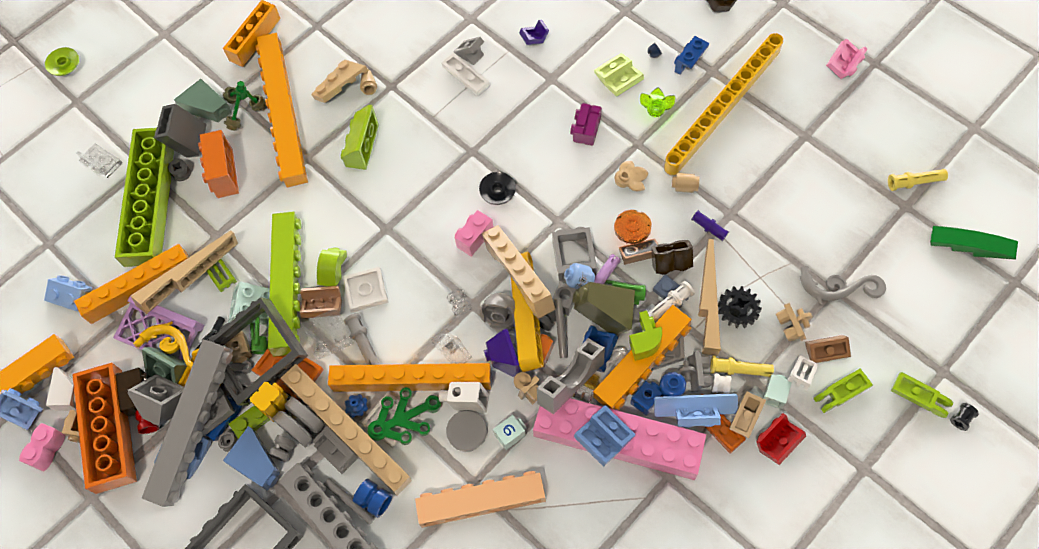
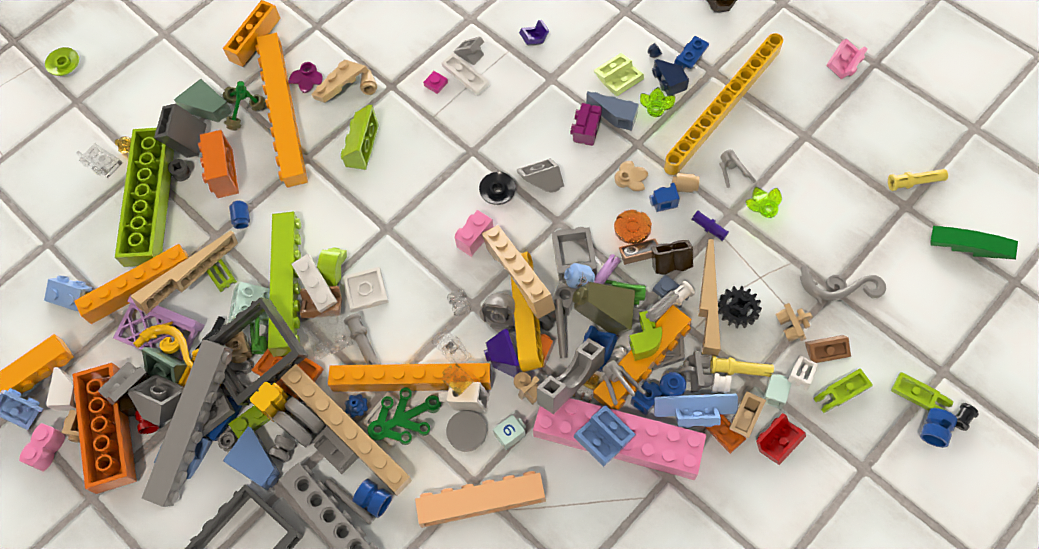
none -> light grey bracket [98,362,146,405]
none -> clear yellow plate [114,136,131,153]
none -> blue brick [229,200,250,229]
none -> magenta plate [288,62,323,93]
none -> white plate [292,254,338,313]
none -> dark pink plate [423,71,448,94]
none -> clear yellow bracket [442,363,474,396]
none -> light grey slope [517,158,564,192]
none -> sand blue slope [586,91,639,131]
none -> light grey plant [602,360,646,405]
none -> light grey axle [646,291,679,322]
none -> blue brick [649,183,680,212]
none -> dark blue slope [652,59,689,97]
none -> light grey plant [719,150,756,188]
none -> clear neon green plate [745,186,782,218]
none -> blue wheel [920,408,957,448]

